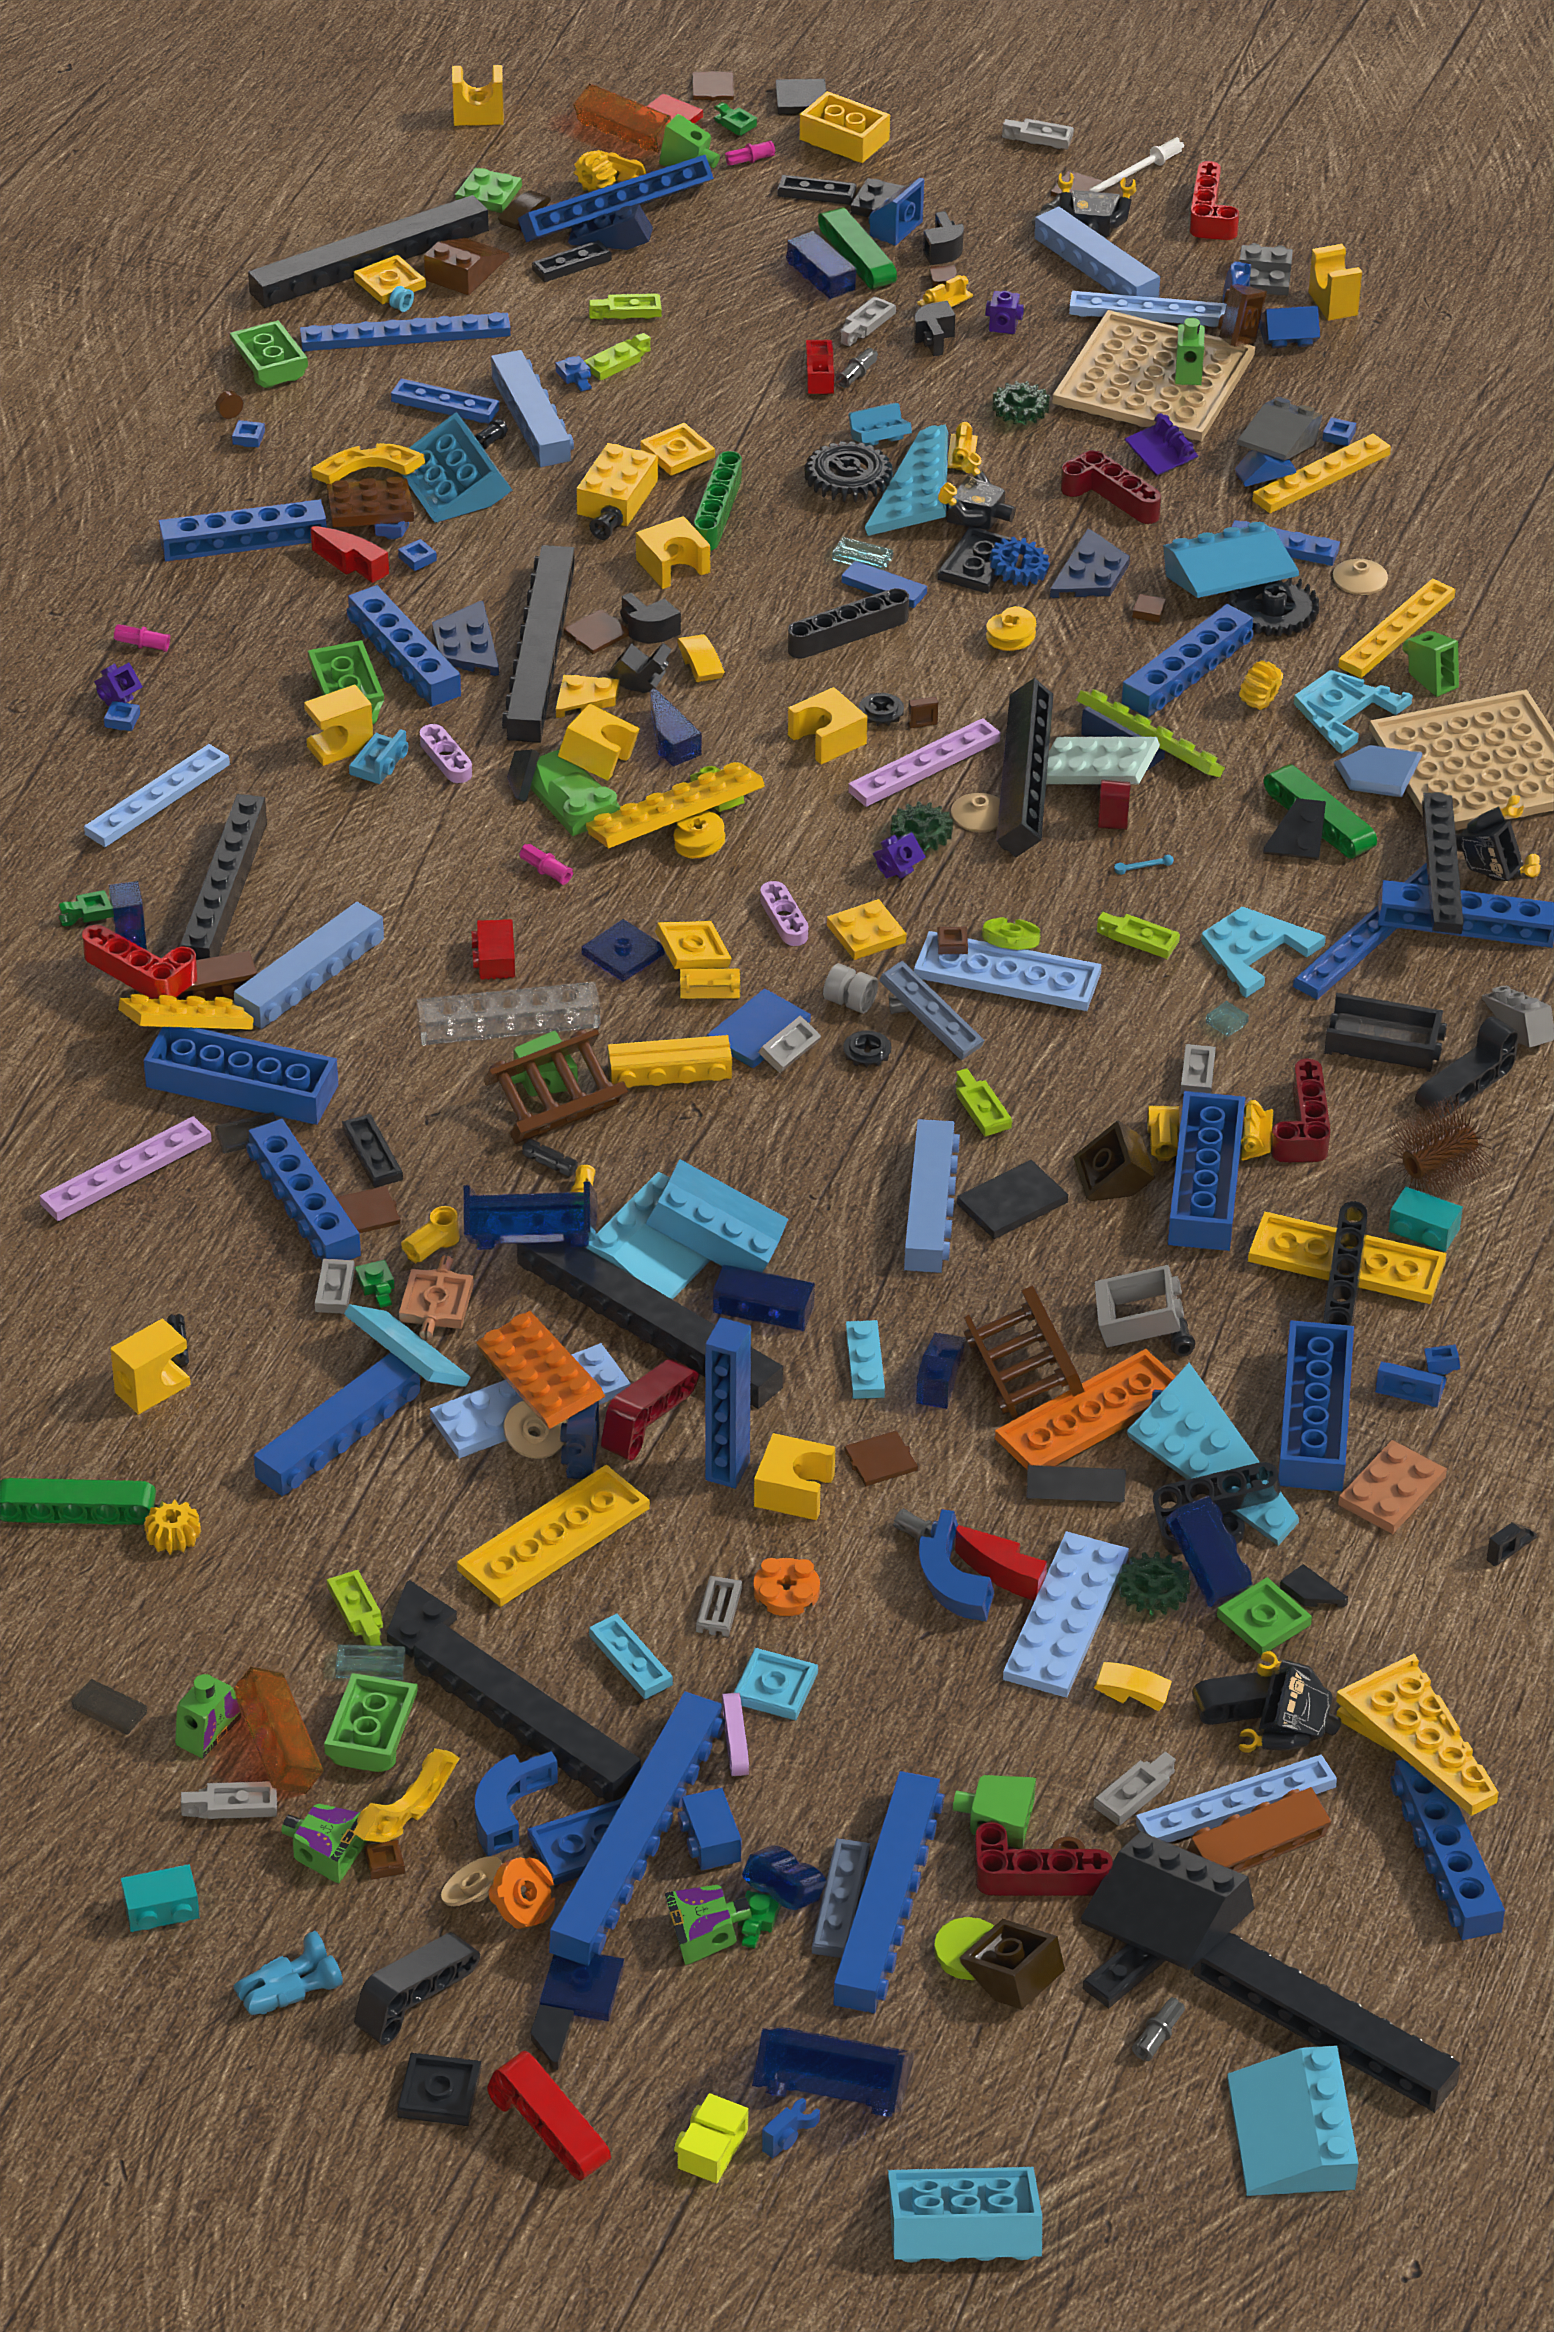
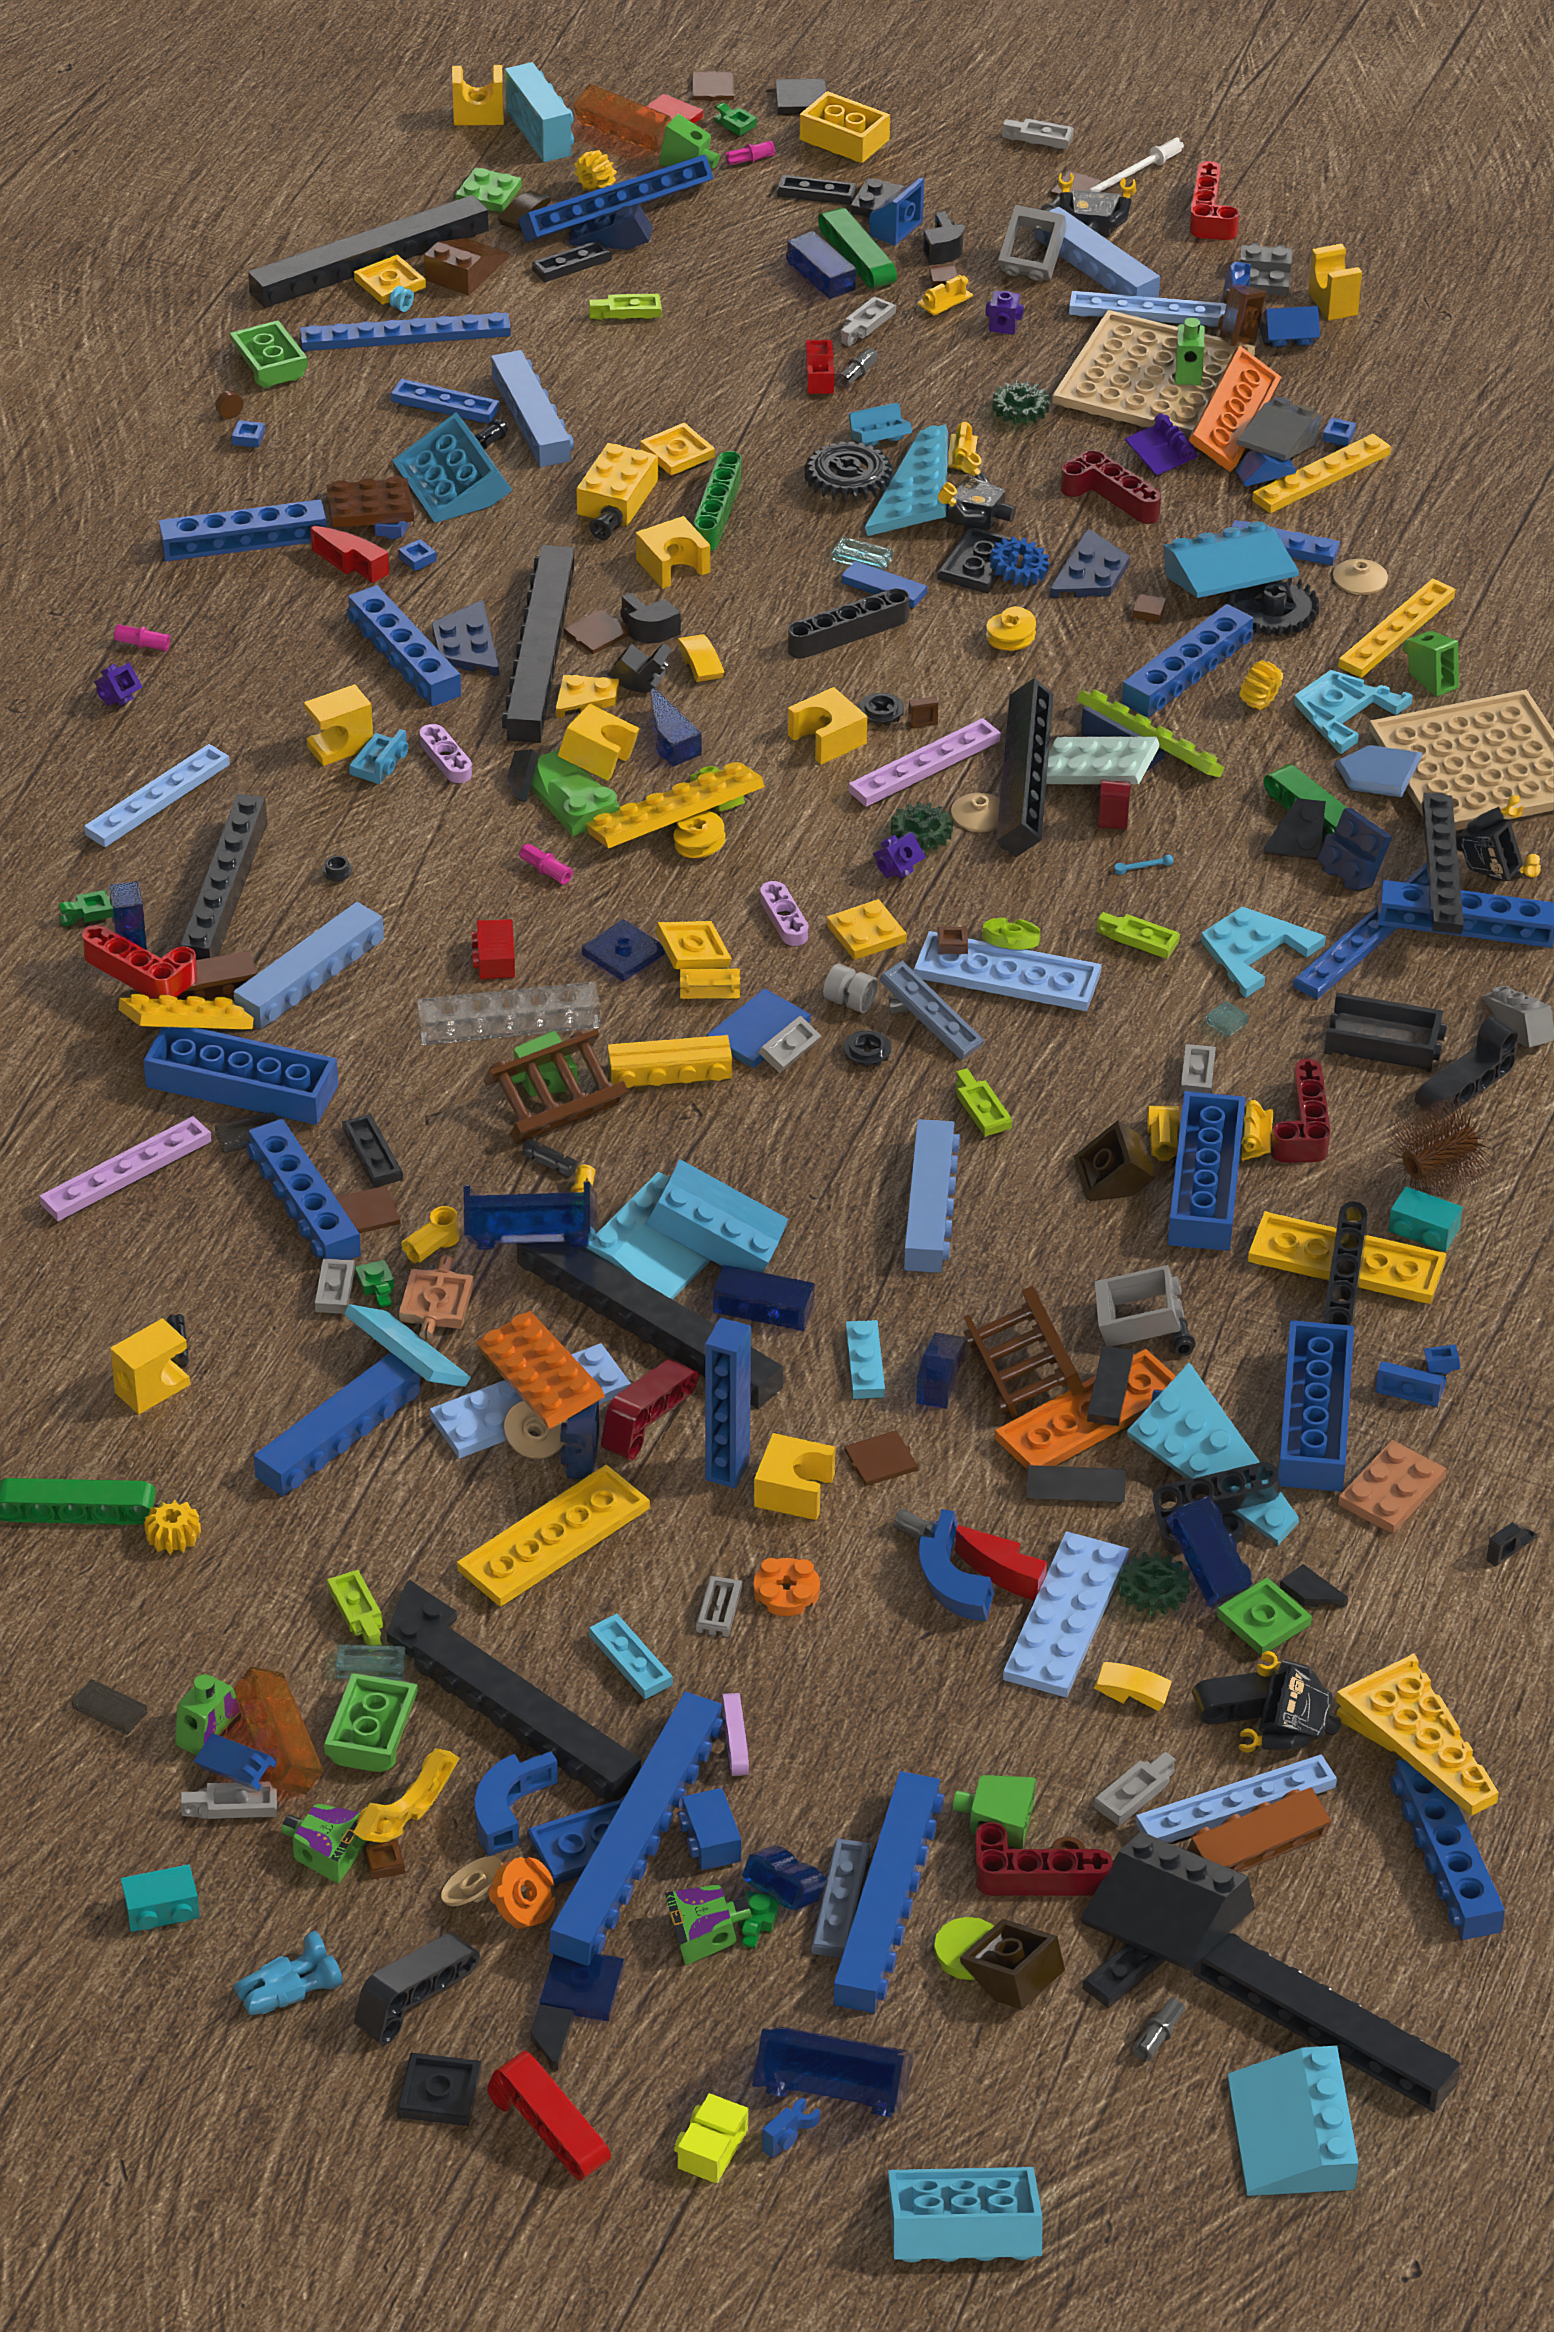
blue plate [104,701,140,731] -> none
bright green slope [308,640,384,724] -> none
yellow plate [311,443,425,484] -> none
blue plate [555,356,592,391] -> none
lime hinge [584,333,651,381] -> none
yellow hinge [600,151,646,183] -> none
medium azure tile [734,1648,818,1721] -> none
black brick [914,301,956,357] -> none
black tile [957,1160,1069,1239] -> none
none -> blue hinge [193,1733,277,1791]
none -> black plate [323,855,352,882]
none -> medium azure brick [505,62,574,162]
none -> light grey window [998,205,1067,281]
none -> black tile [1087,1346,1134,1426]
none -> orange plate [1188,346,1281,472]
none -> dark blue plate [1317,808,1392,890]

